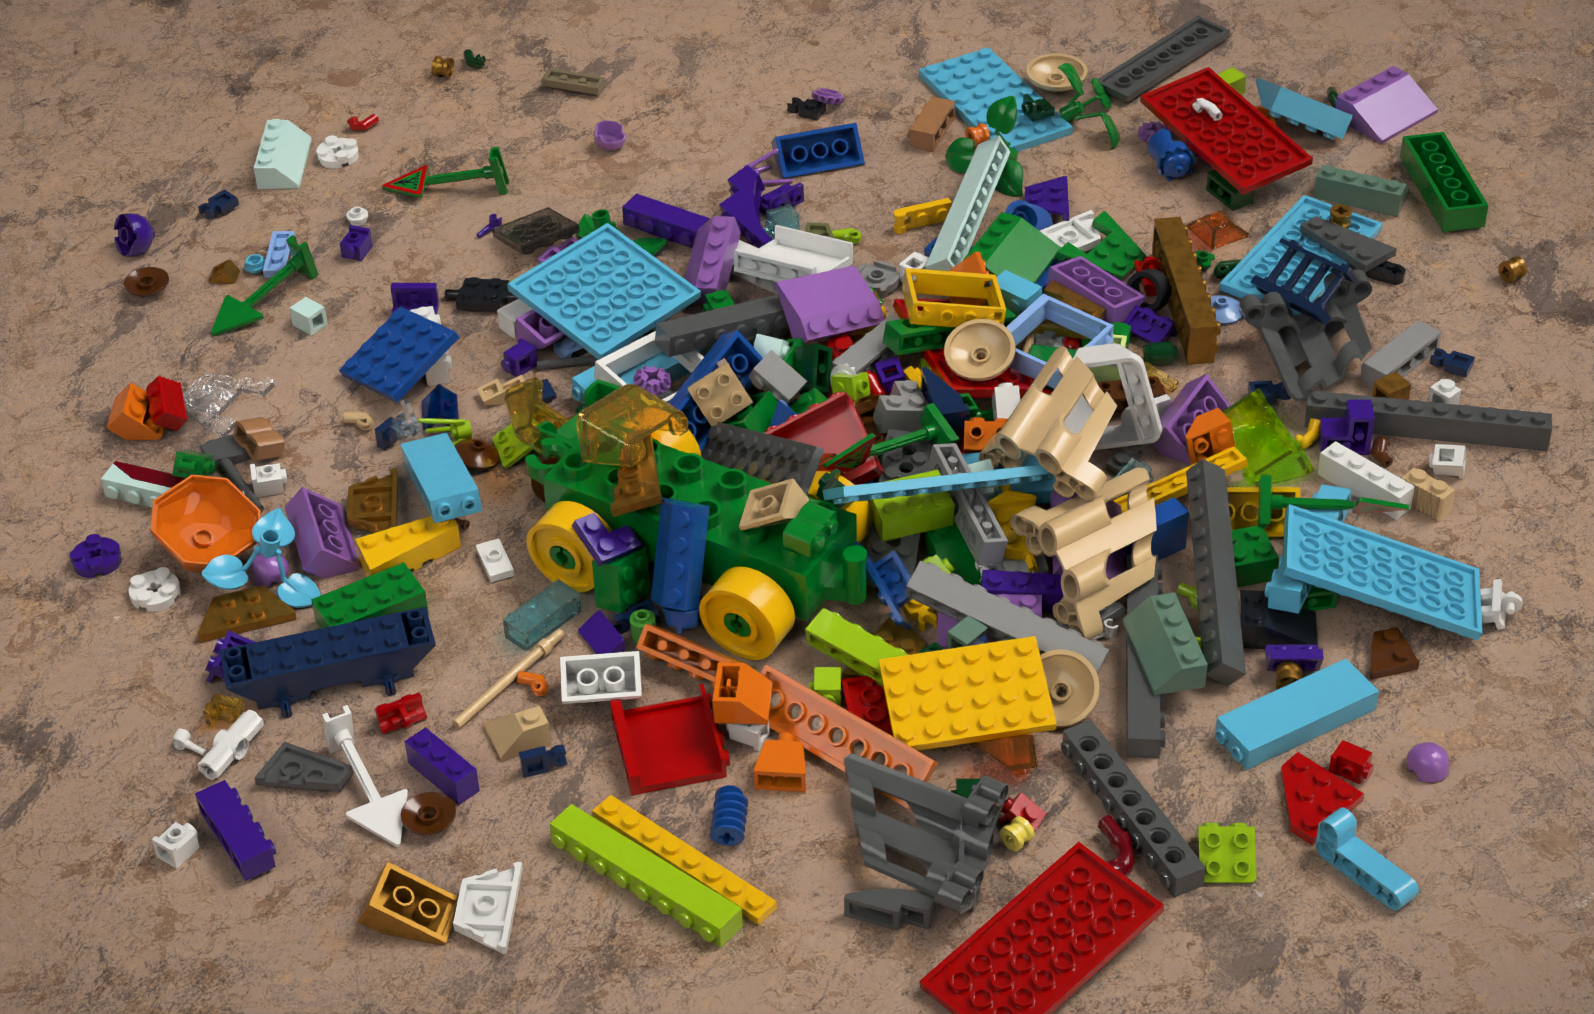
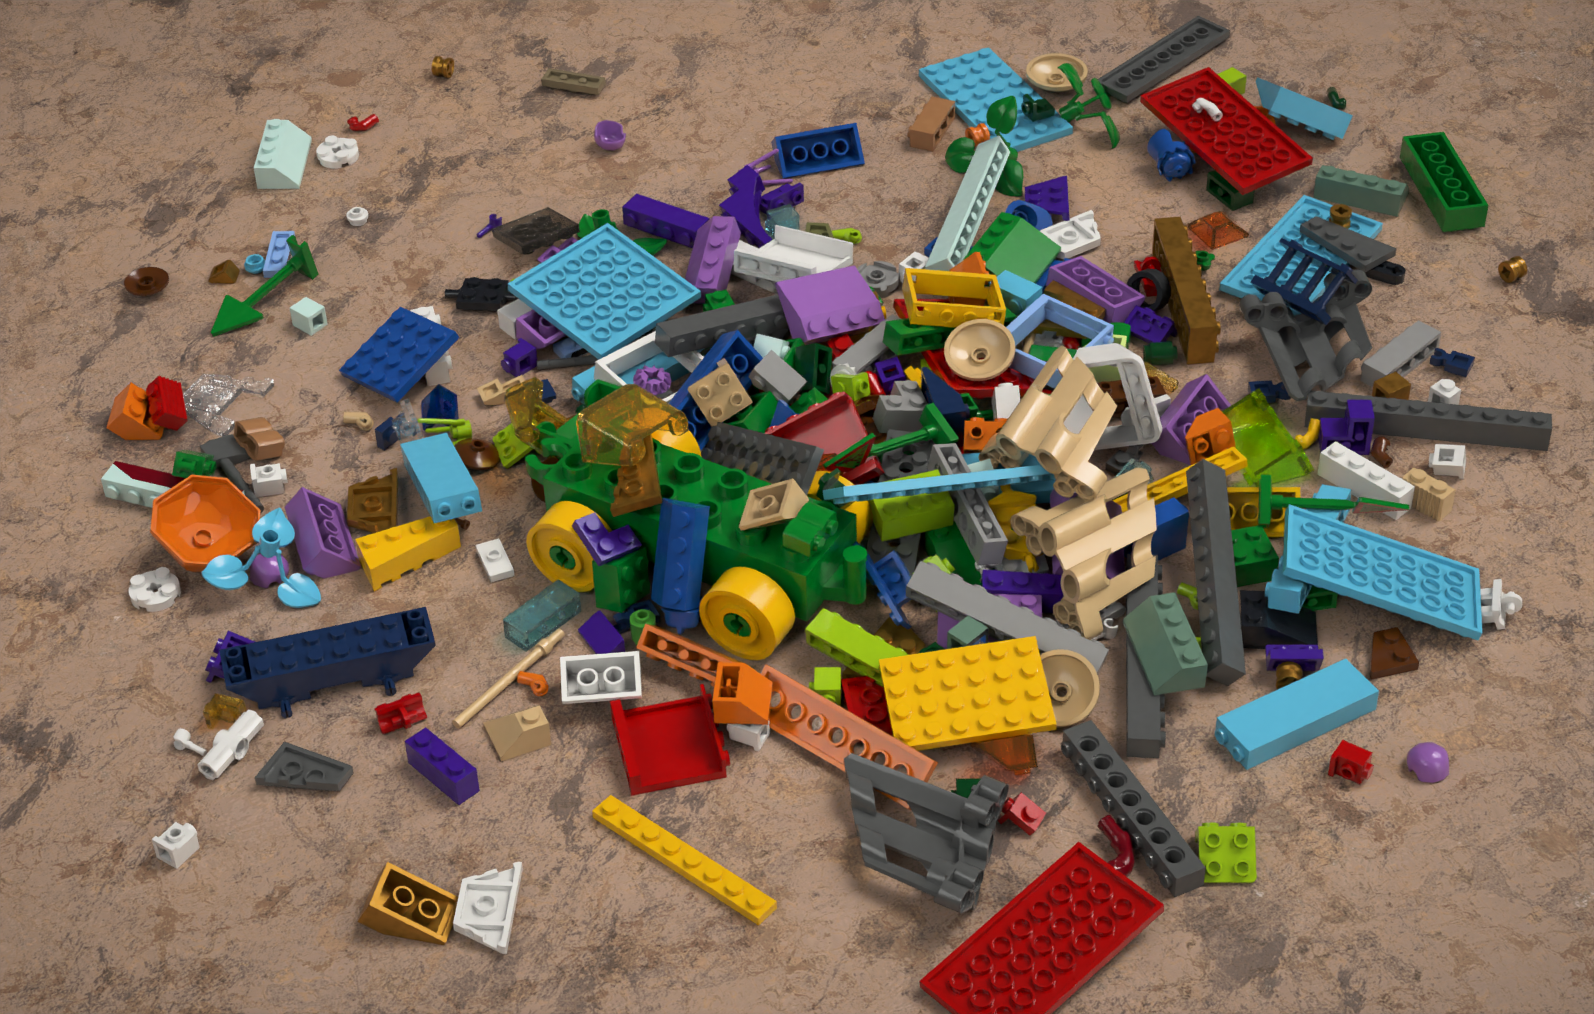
dark purple plate [69,534,122,578] -> none
dark purple cylinder [114,213,155,257] -> none
dark purple brick [195,780,277,881] -> none
pearl gold wing [197,585,297,643] -> none
dark blue plate [198,190,239,219] -> none
green brick [311,562,429,629] -> none
white piece [322,705,408,847] -> none
dark purple brick [340,225,373,261] -> none
green piece [382,147,510,198] -> none
dark purple bracket [390,283,439,315] -> none
reddish brown dish [401,792,456,835] -> none
dark green arm [463,49,486,69] -> none
dark blue plate [518,745,567,778] -> none
lime brick [549,804,743,947] -> none
blue piece [709,785,748,846] -> none
orange torso [754,732,806,792] -> none
black plate [787,97,826,121] -> none
medium lavender gear [812,88,844,105] -> none
dark grey slope [844,889,936,931] -> none
yellow plate [894,198,952,234] -> none
yellow plate [901,599,937,632] -> none
light yellow wheel [999,816,1035,852] -> none
green wing [1055,211,1146,281] -> none
medium lavender gear [1138,121,1172,143] -> none
light blue dish [1211,295,1243,325] -> none
dark green arm [1214,259,1241,278] -> none
red plate [1280,752,1364,846] -> none
medium azure beam [1316,807,1419,911] -> none
slope [1336,66,1438,144] -> none

